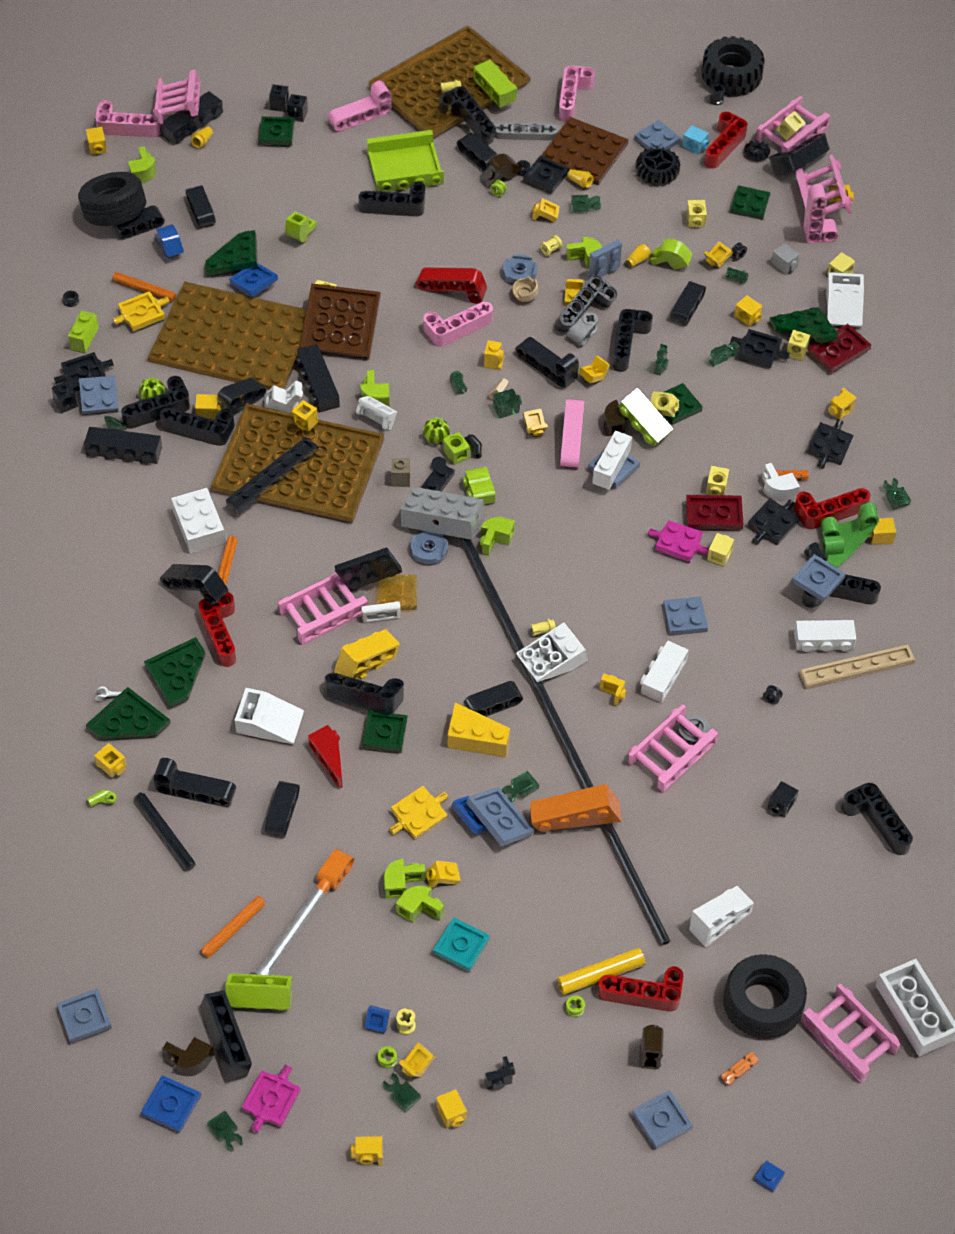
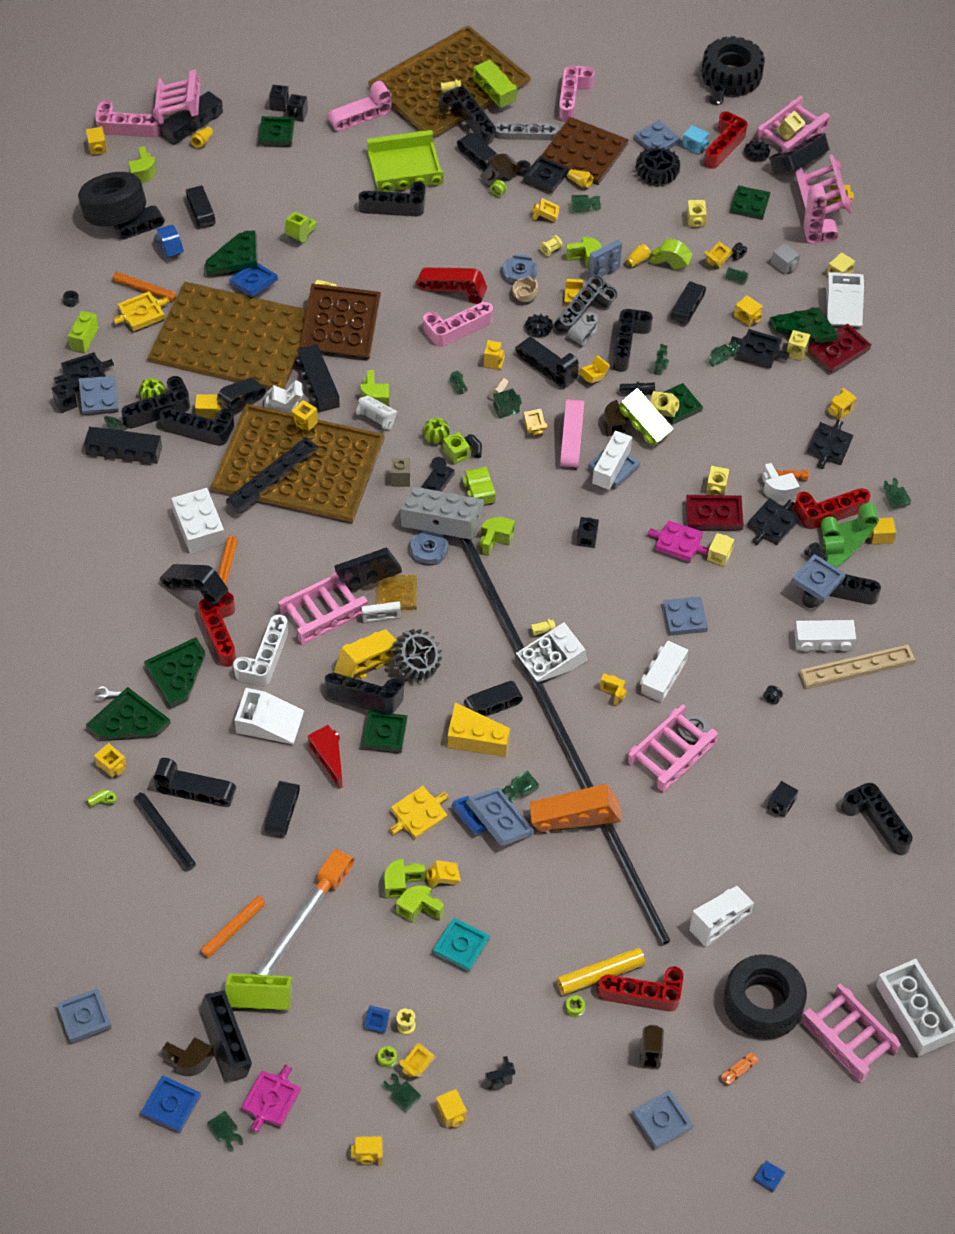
none -> white beam [233,615,288,686]
none -> dark grey gear [391,629,442,681]
none -> black gear [525,313,553,337]
none -> black brick [576,517,599,548]
none -> black axle [619,381,655,394]

